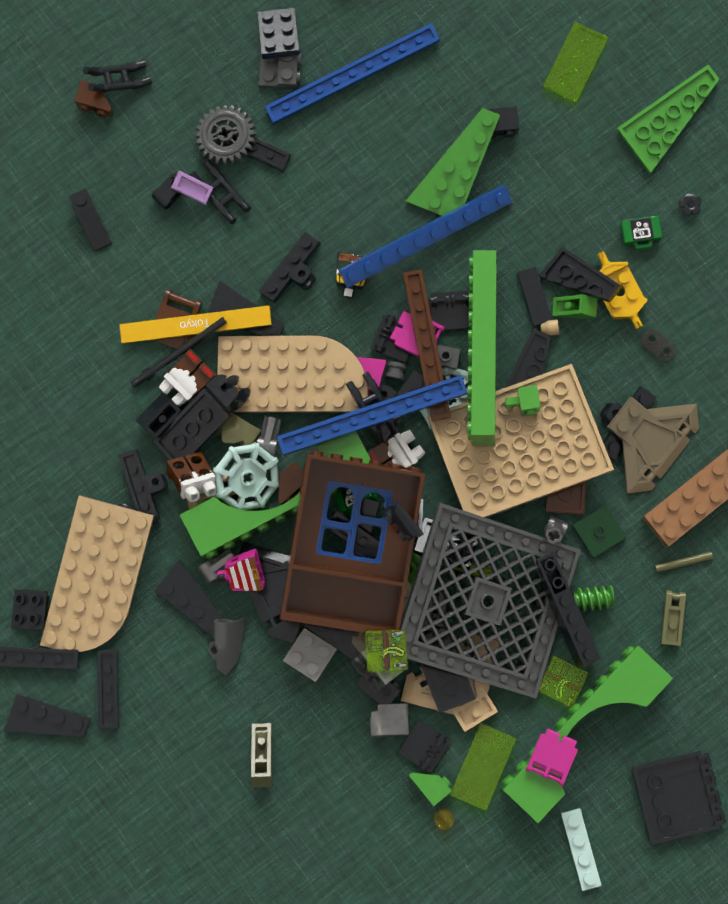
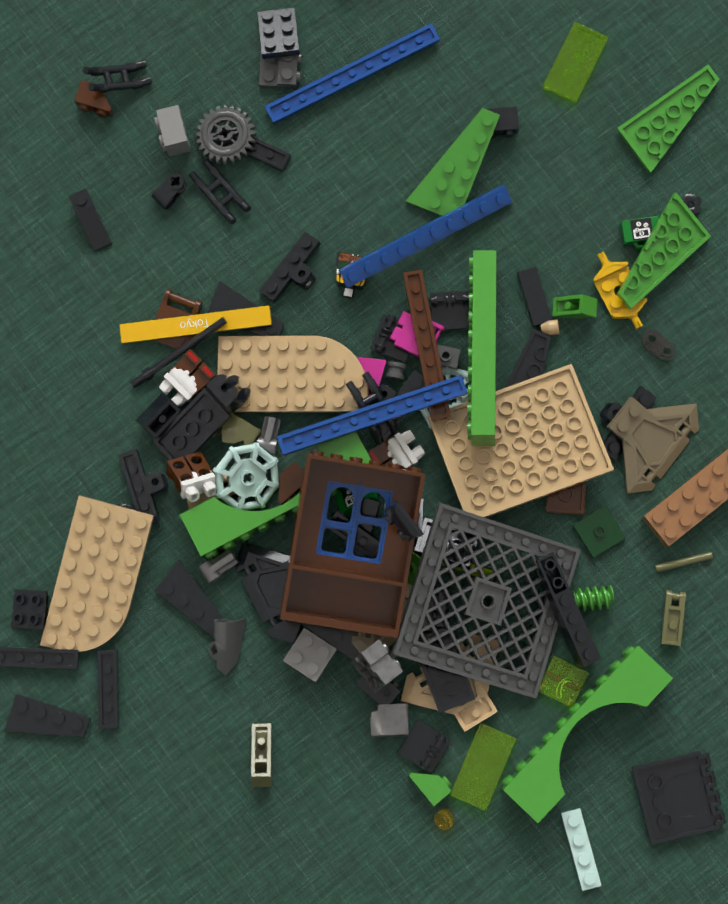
lavender tile [171,171,213,205] -> none
torso [217,549,265,591] -> none
clear neon green tile [365,630,408,672] -> none
bright green brick [505,385,541,416] -> none
dark pink plate [526,728,578,786] -> none
black wing [539,246,622,302] -> none
flat silver piece [544,516,569,544] -> none
none -> light grey brick [154,105,191,157]
none -> bright green wing [617,192,711,309]

